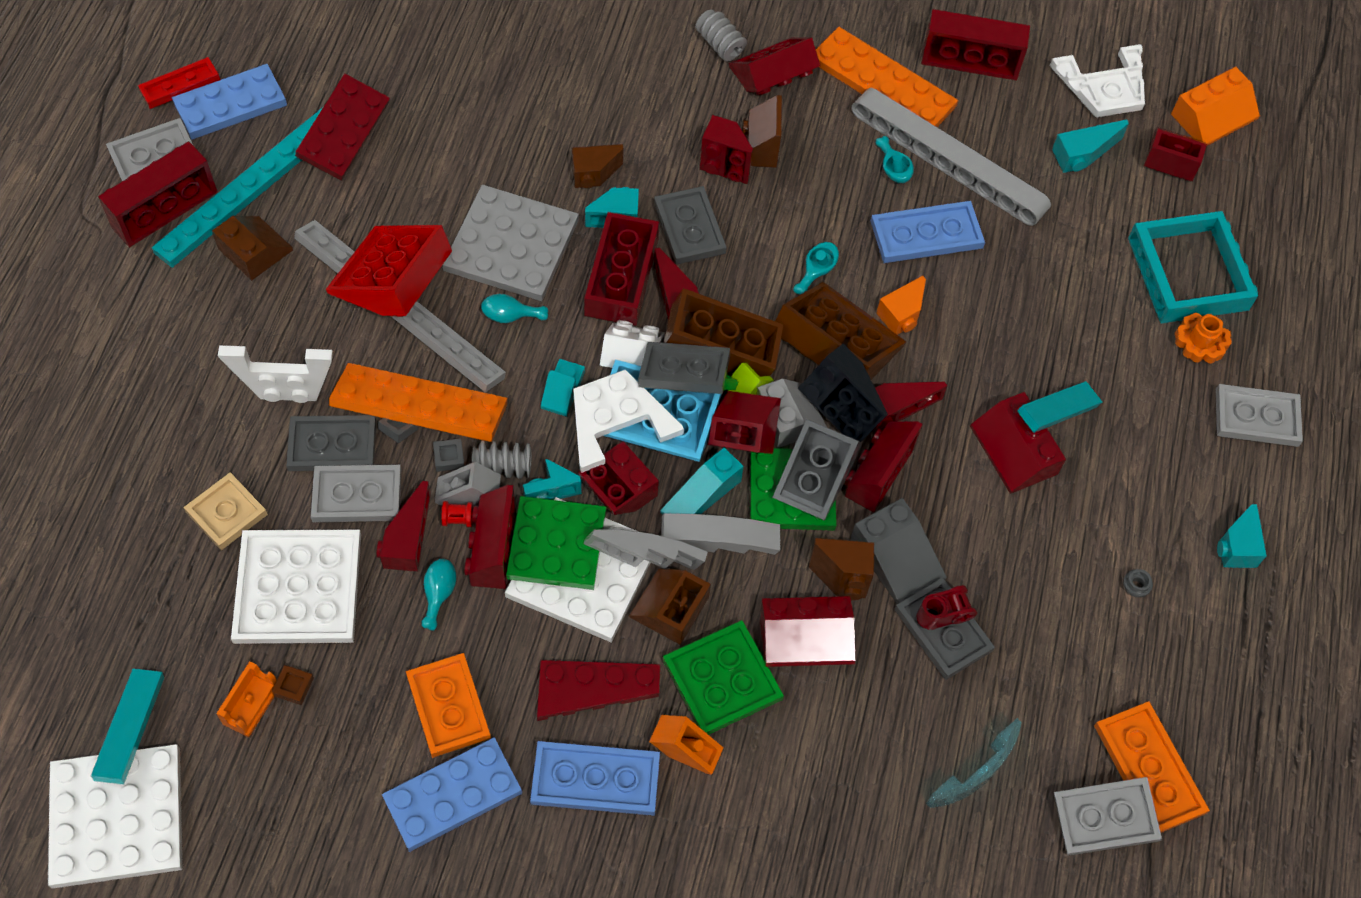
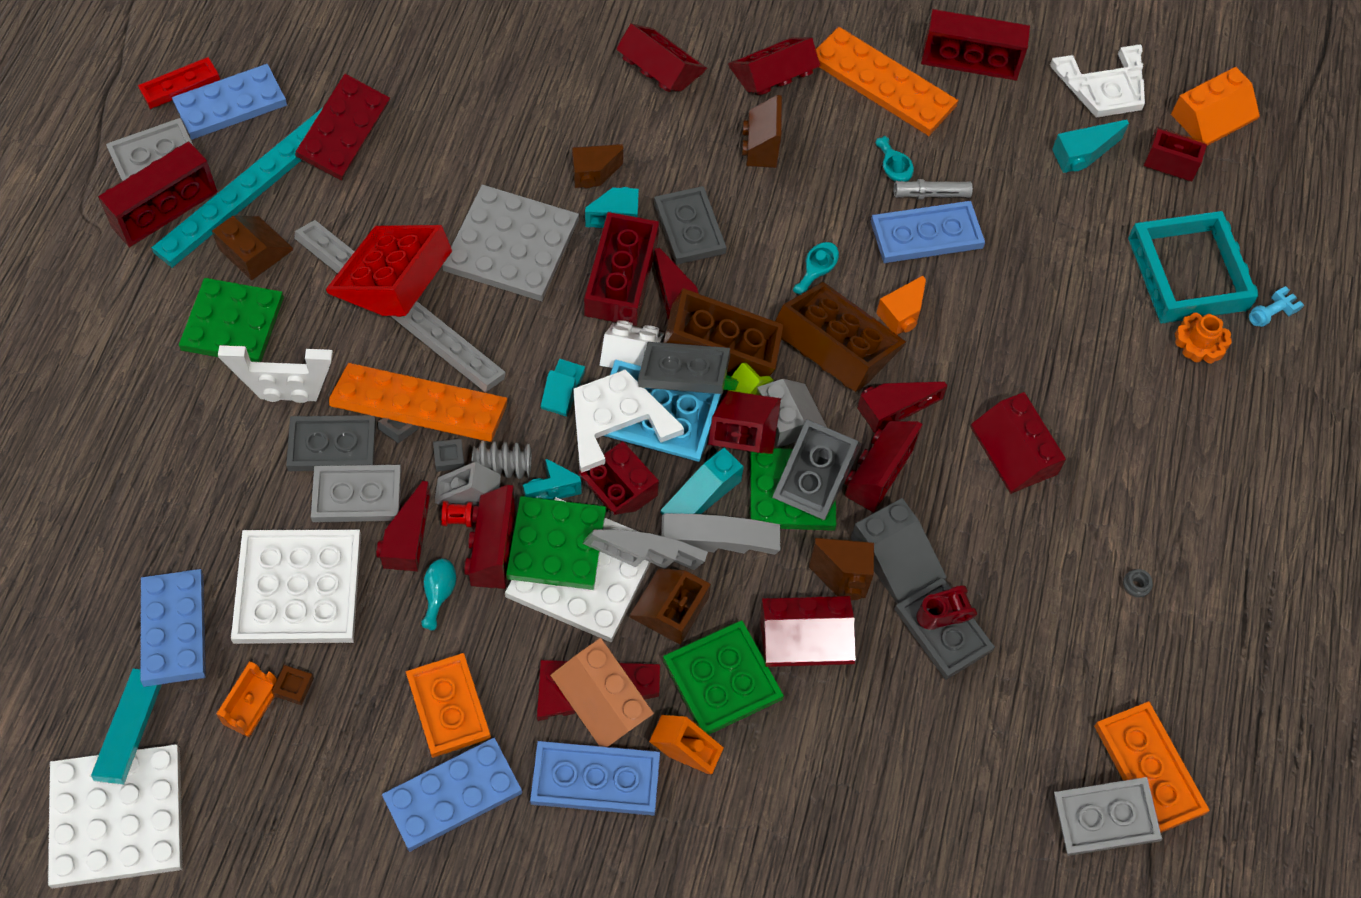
tan plate [183,472,268,550] -> none
teal piece [481,294,549,323] -> none
light grey piece [696,9,747,61] -> none
dark red slope [700,115,753,184] -> none
black slope [798,343,888,443] -> none
light grey beam [852,88,1051,226] -> none
clear light blue slope [926,718,1022,808] -> none
teal tile [1017,381,1102,433] -> none
light grey plate [1216,384,1303,447] -> none
teal slope [1217,504,1267,568] -> none
none -> medium blue plate [141,569,206,687]
none -> green plate [179,278,284,362]
none -> nougat slope [550,638,654,747]
none -> dark red slope [616,23,707,92]
none -> light grey pin [894,179,973,200]
none -> medium azure hinge [1249,286,1304,327]

